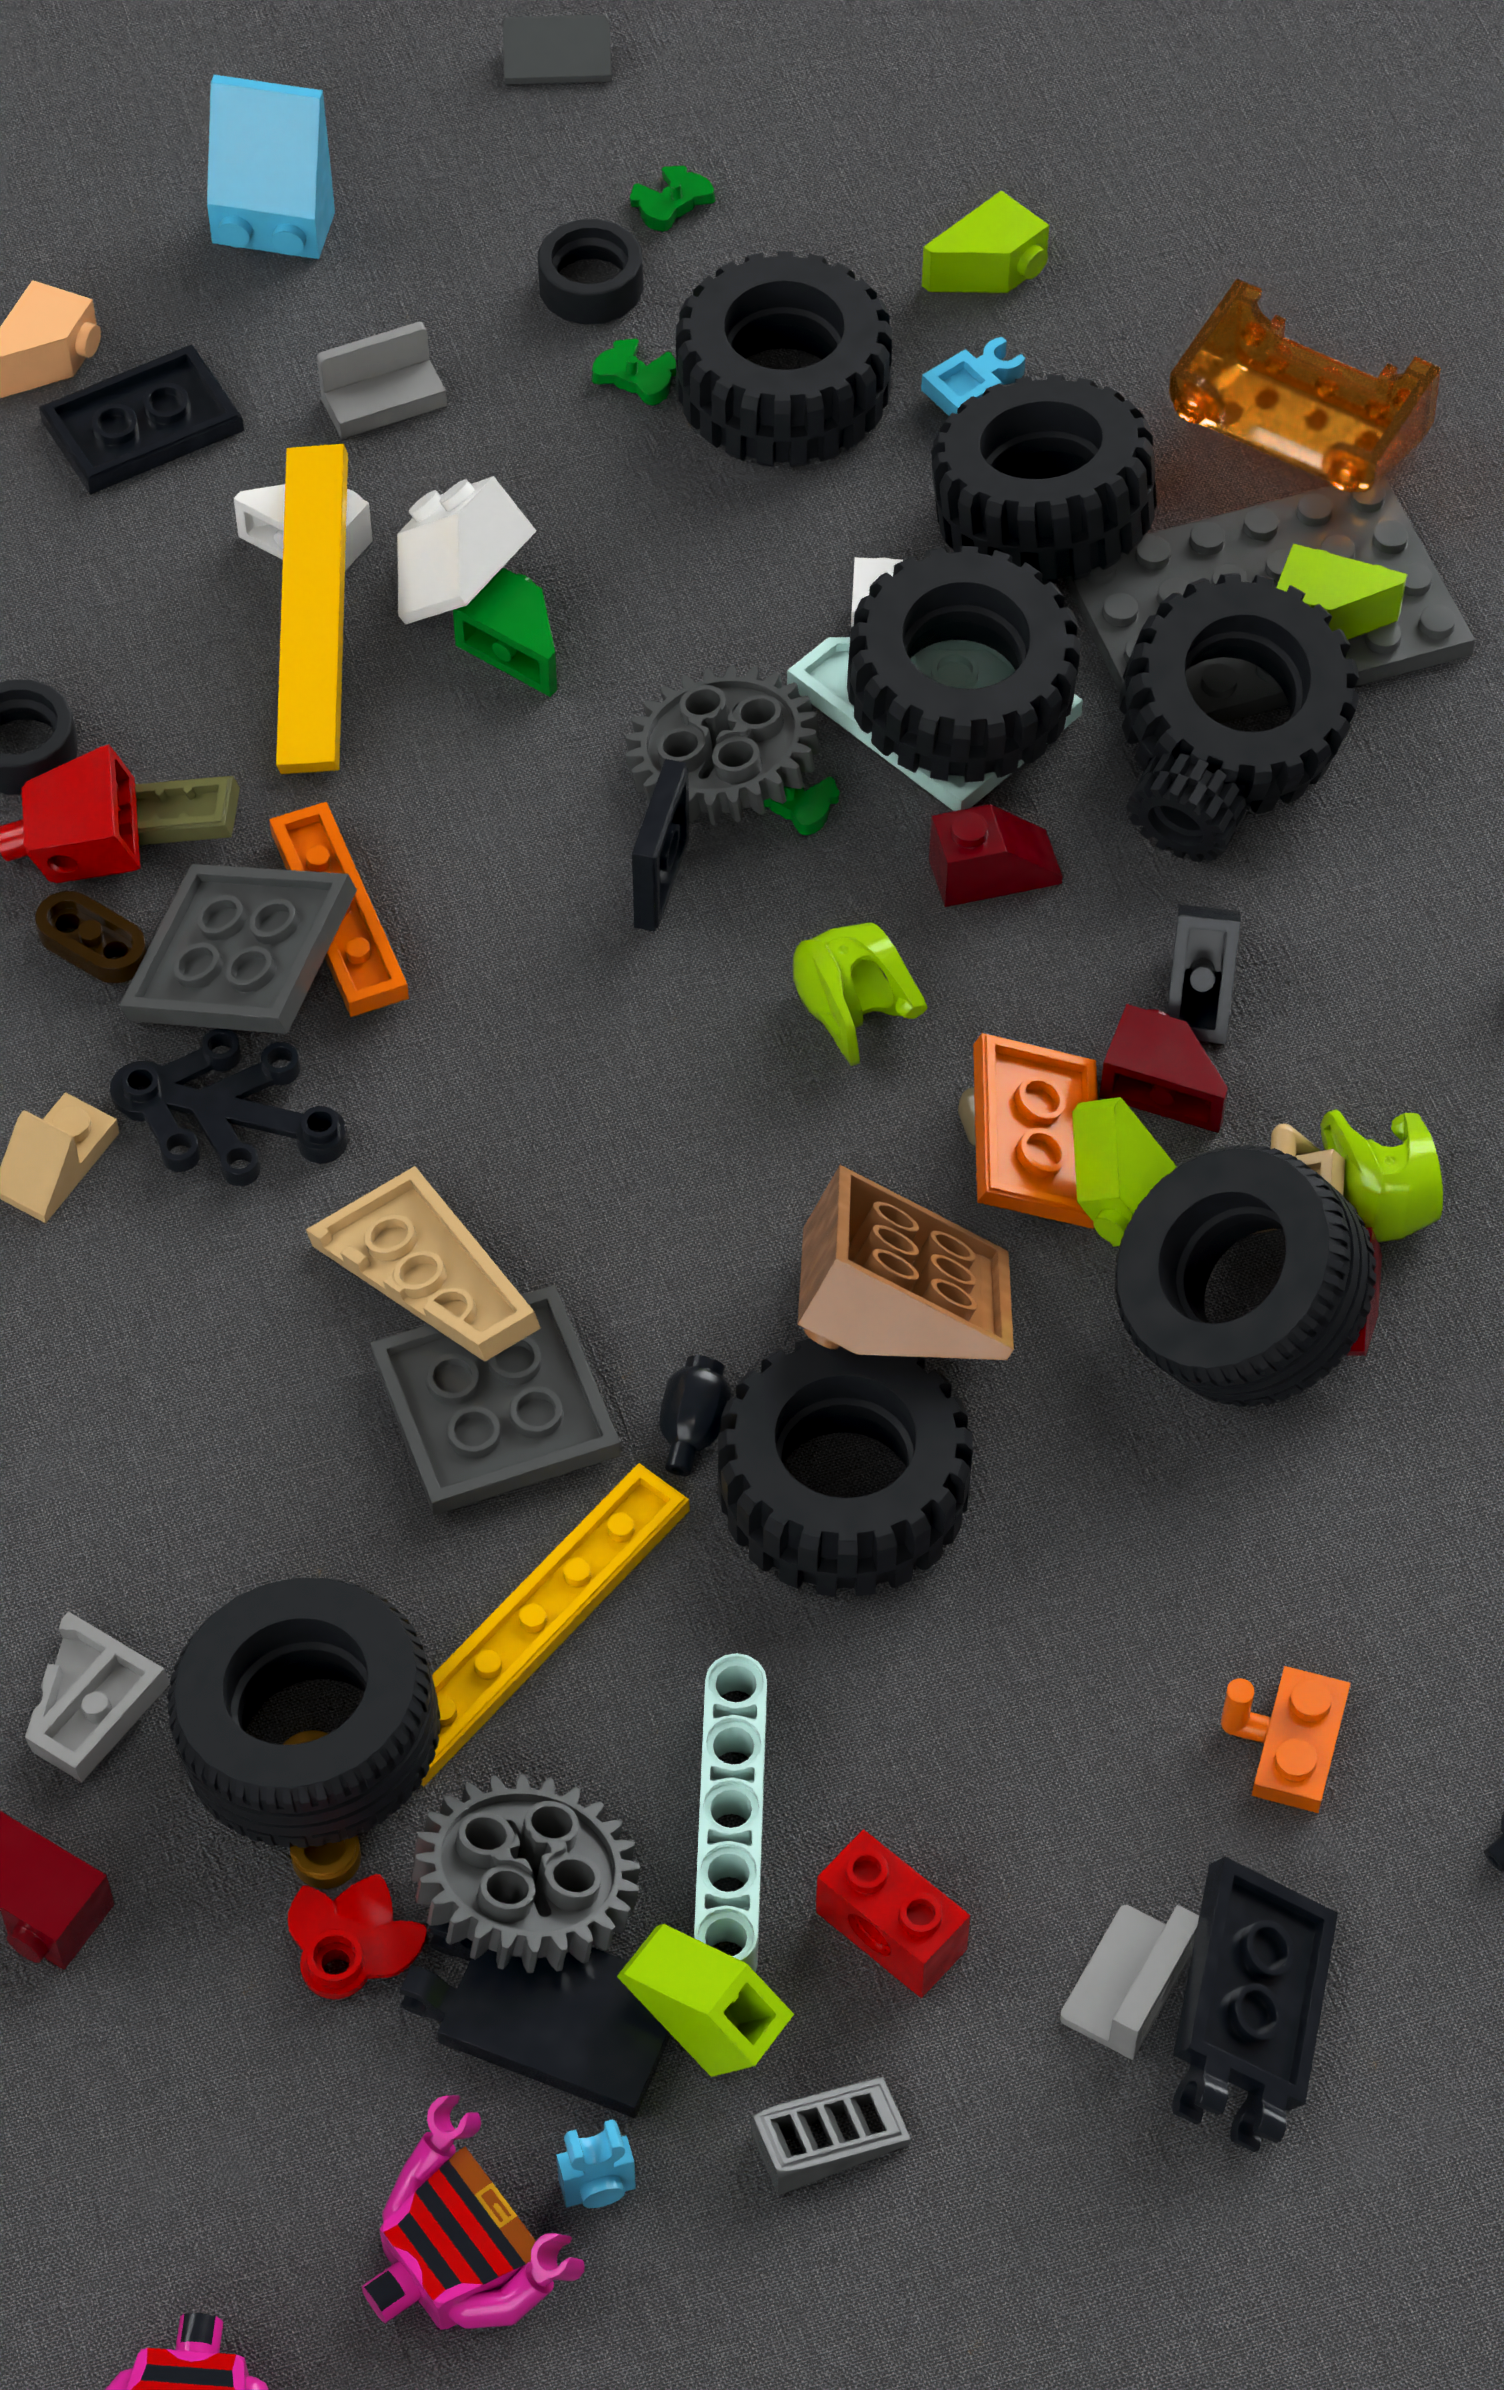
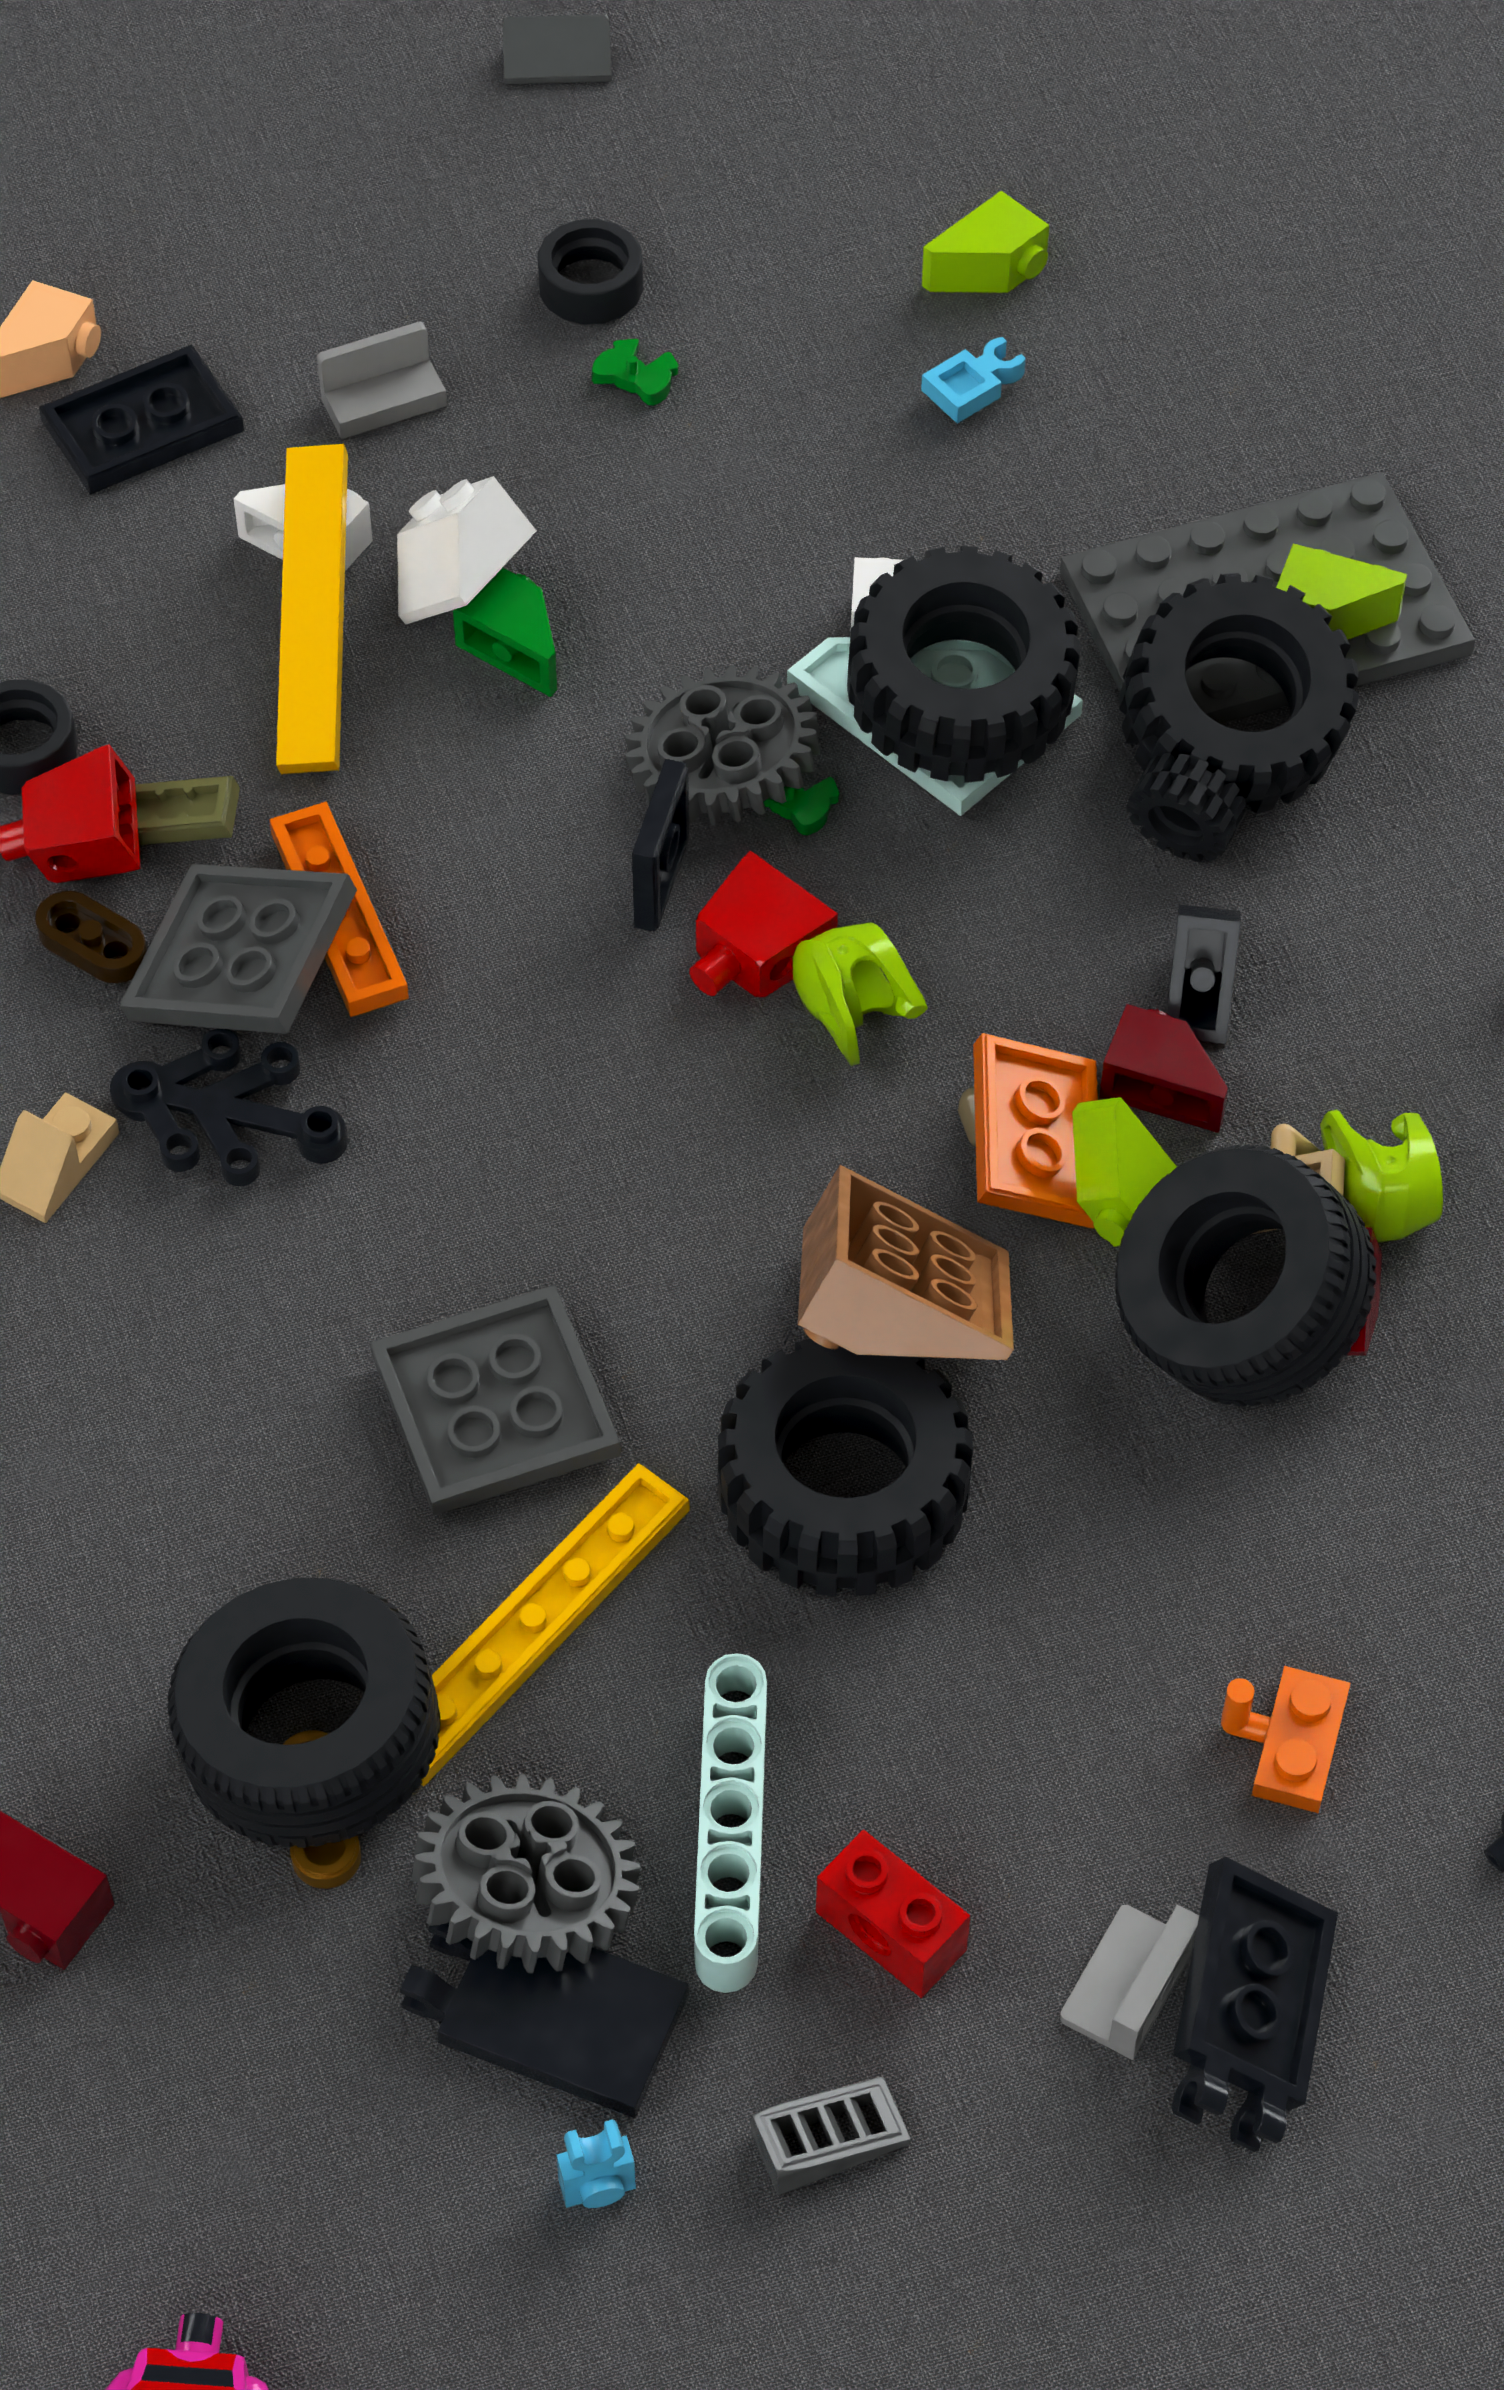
light grey wing [25,1611,170,1783] -> none
medium azure slope [207,75,335,259] -> none
red plate [288,1874,427,1999] -> none
tan wing [306,1166,541,1362] -> none
torso [361,2095,585,2330] -> none
lime slope [617,1924,794,2077] -> none
green piece [630,166,716,232] -> none
black plant [659,1355,731,1476] -> none
black tyre [676,251,892,467] -> none
dark red slope [929,804,1063,907] -> none
black tyre [931,375,1157,584] -> none
clear orange windscreen [1169,279,1441,492] -> none
none -> red torso [689,850,838,997]

